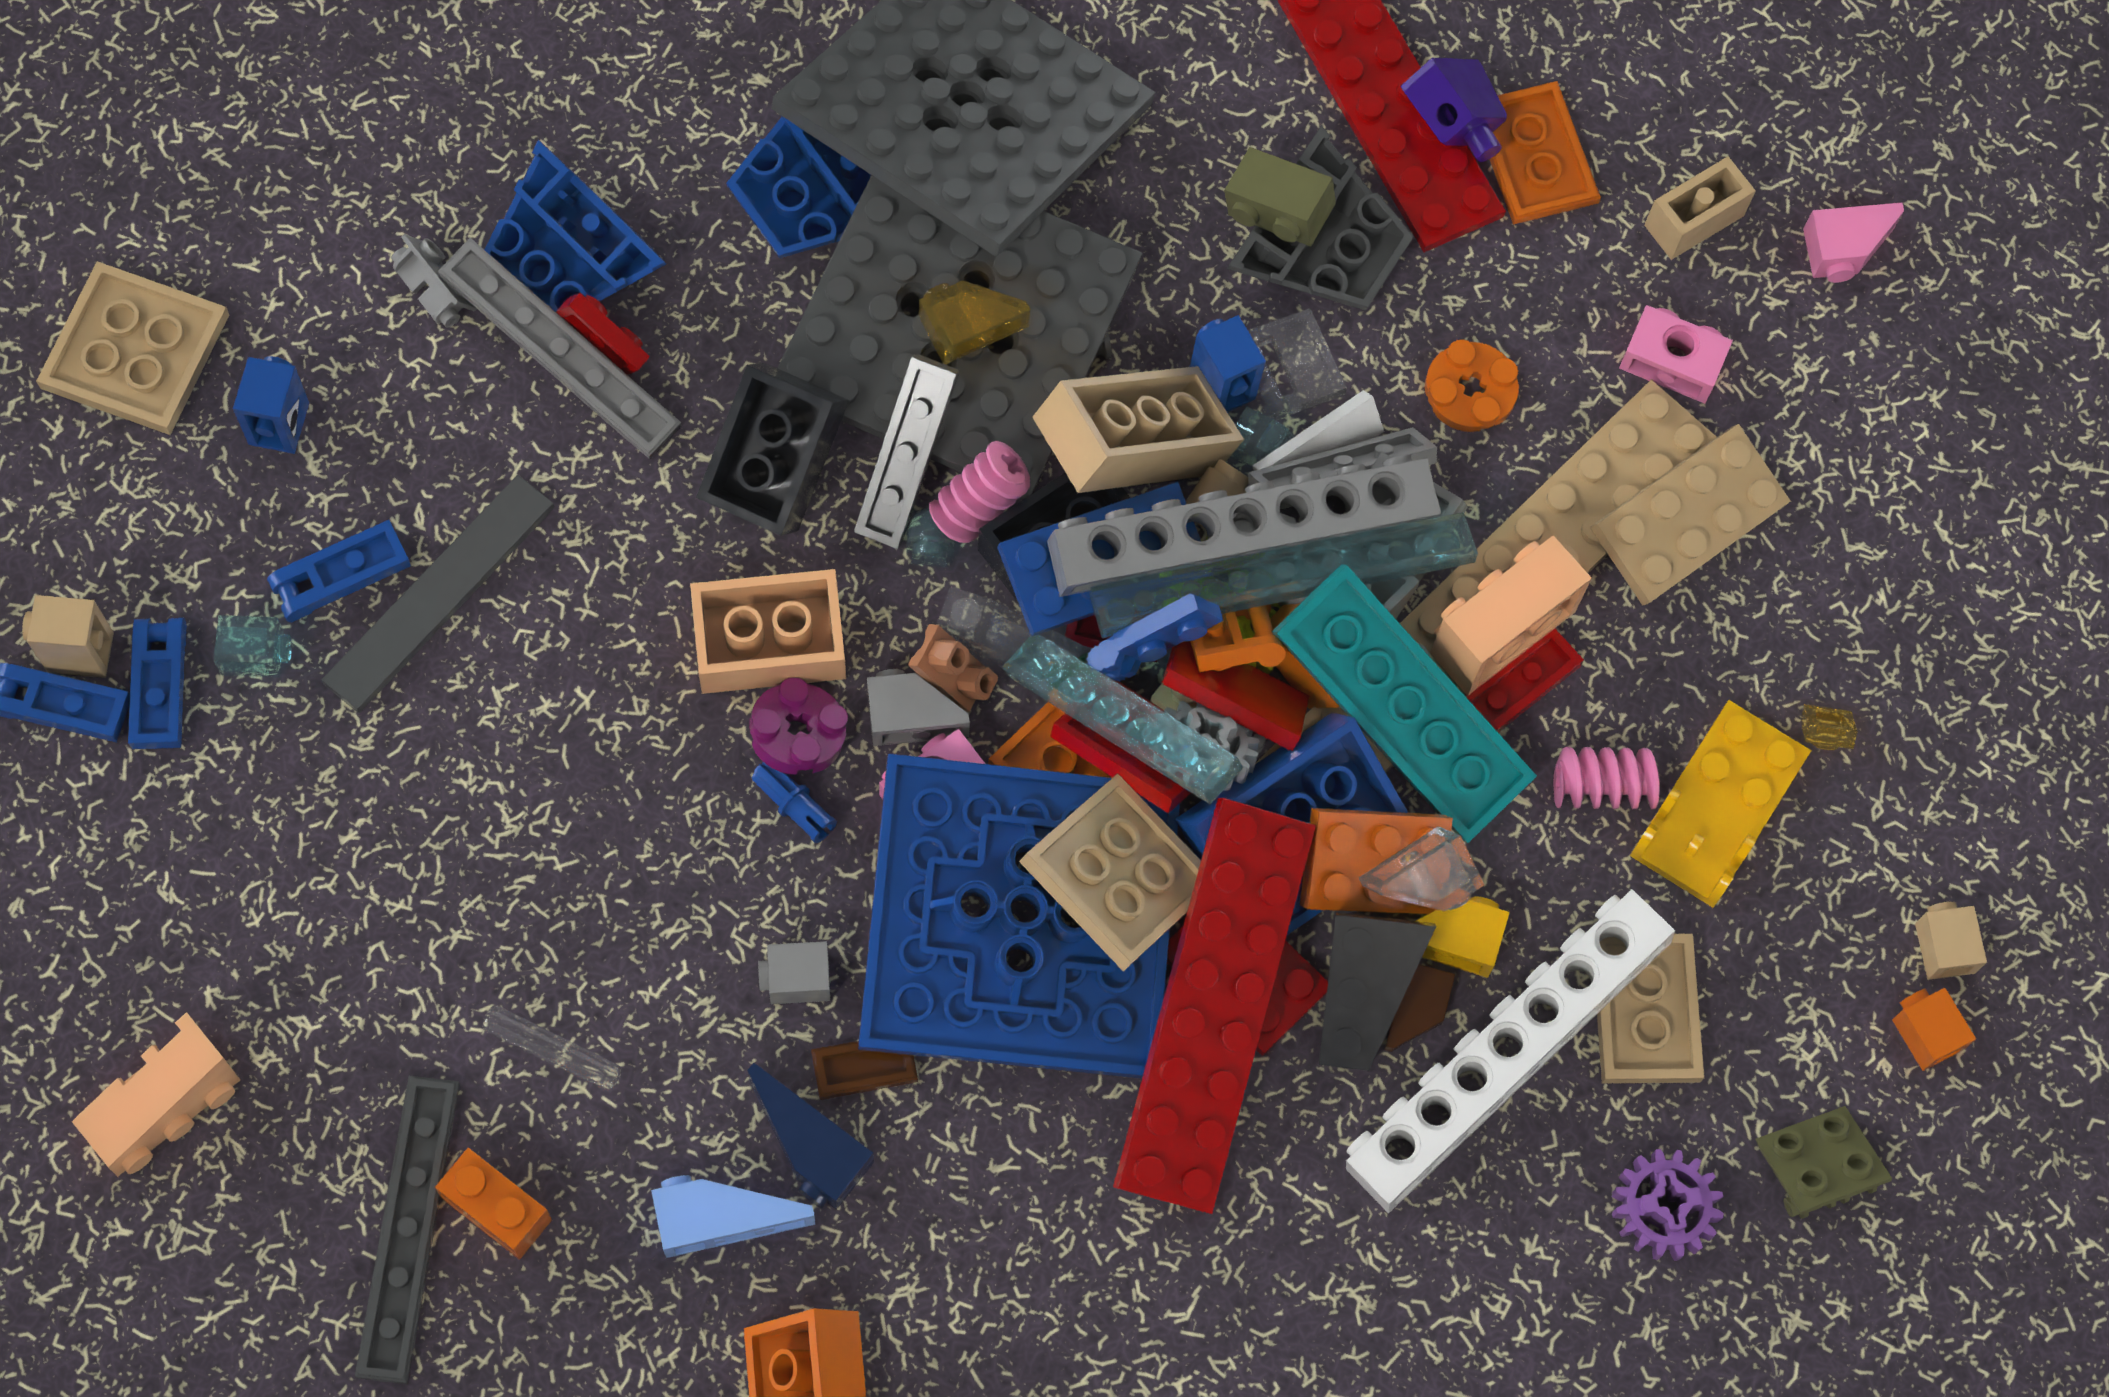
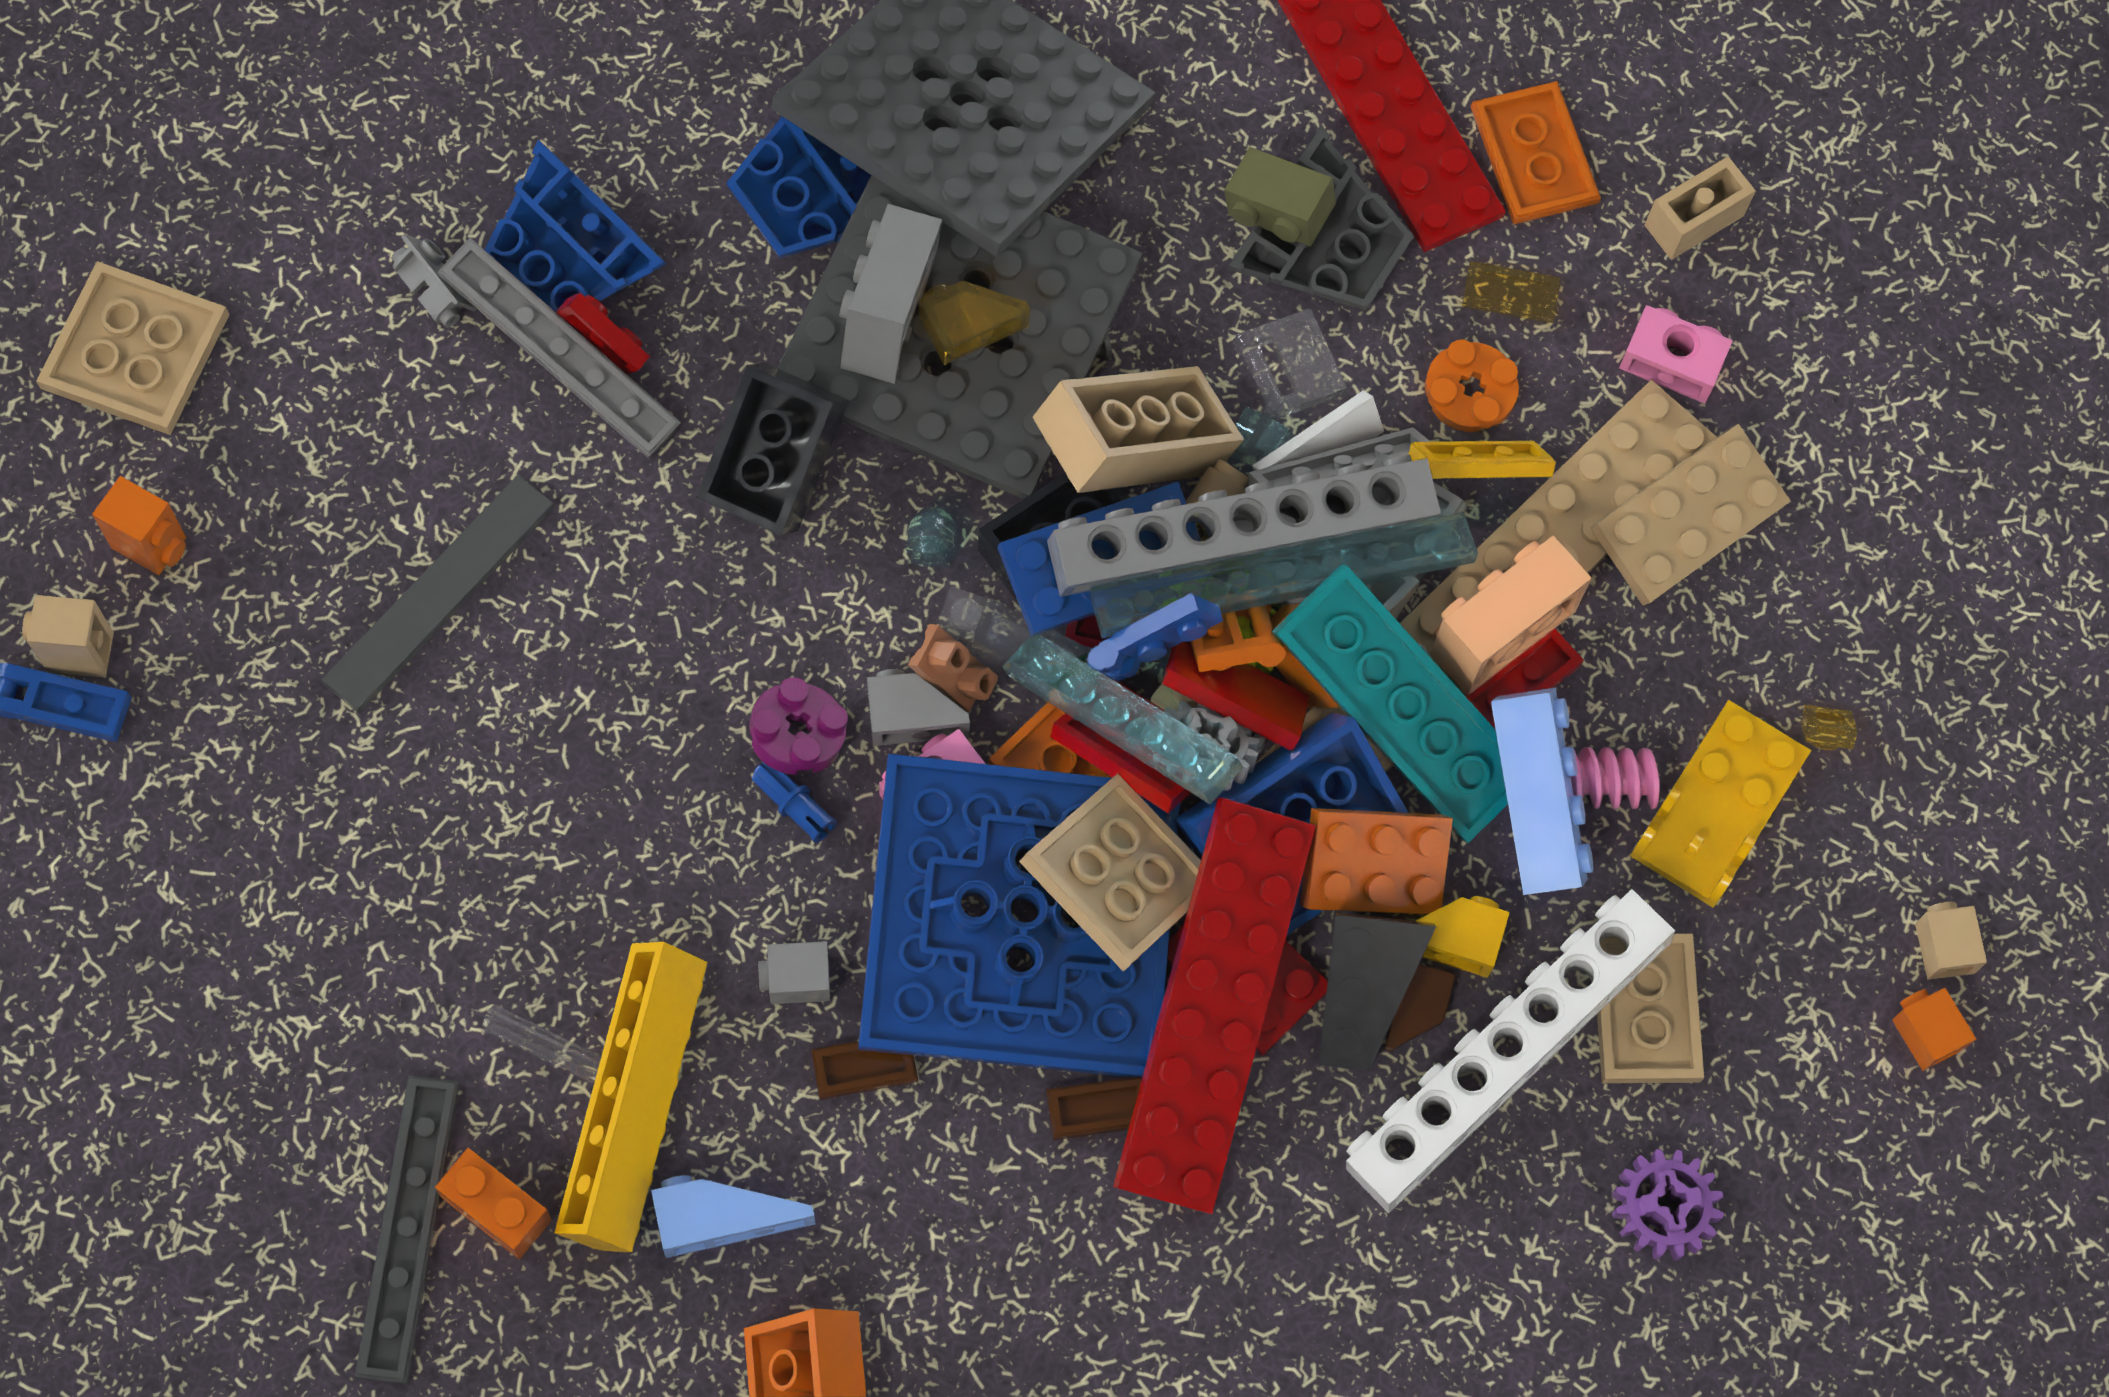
light nougat wedge [72,1012,240,1177] -> none
blue plate [128,617,187,749] -> none
clear light blue brick [214,615,291,678] -> none
blue brick [233,356,309,454] -> none
blue plate [267,520,411,622] -> none
light nougat brick [690,569,846,694] -> none
dark blue slope [747,1063,874,1210] -> none
plate [854,354,960,549] -> none
bright pink piece [929,441,1030,543] -> none
blue brick [1190,315,1266,413] -> none
clear slope [1359,826,1484,911] -> none
dark purple torso [1401,58,1507,162] -> none
olive hinge [1755,1106,1892,1219] -> none
bright pink slope [1803,203,1904,283] -> none
none -> orange brick [92,476,186,575]
none -> yellow brick [554,942,708,1252]
none -> light grey wedge [839,204,942,384]
none -> reddish brown tile [1046,1077,1142,1141]
none -> yellow tile [1408,441,1556,479]
none -> clear yellow tile [1462,261,1561,323]
none -> light blue brick [1491,687,1594,895]

